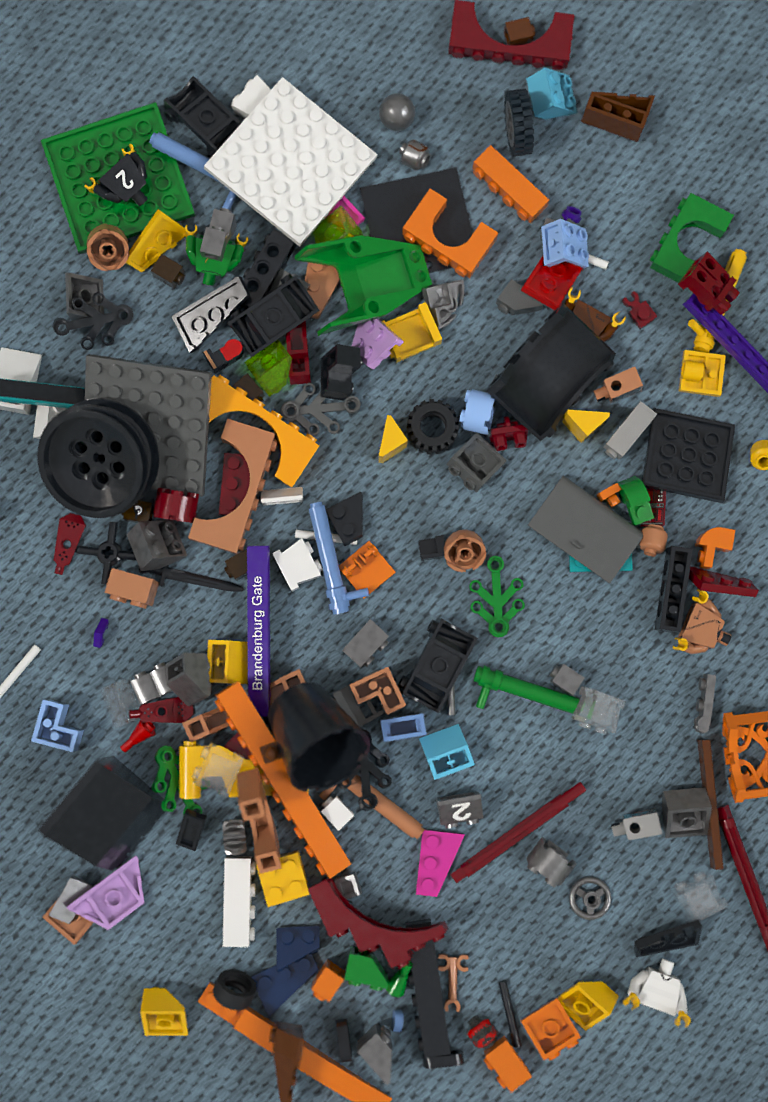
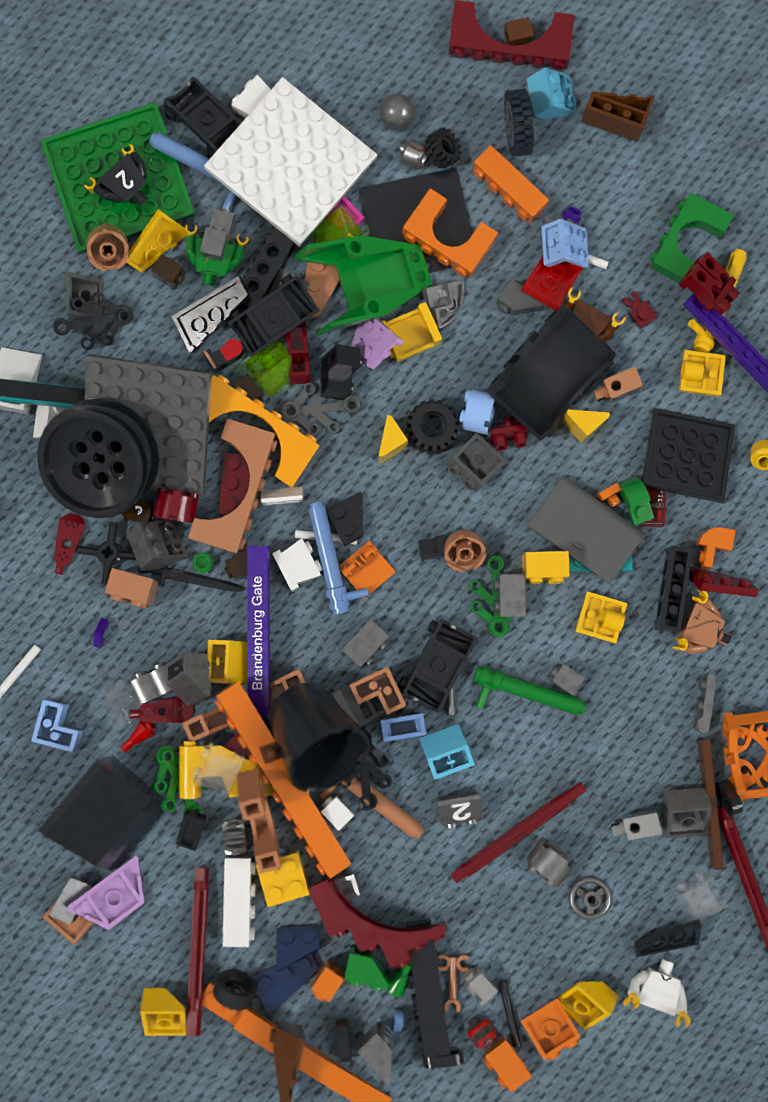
dark pink wing [416,829,465,897] -> none
clear hips [571,686,626,735] -> none
light grey slope [603,401,657,460] -> none
nougat head [640,524,668,557] -> none
none -> dark red piece [185,868,209,1037]
none -> green plate [192,552,214,573]
none -> black tyre [424,127,462,169]
none -> light grey brick [463,966,498,1006]
none -> flat silver brick [493,574,526,617]
none -> yellow brick [521,551,570,585]
none -> yellow plate [575,591,627,644]
none -> black beam [715,781,743,816]

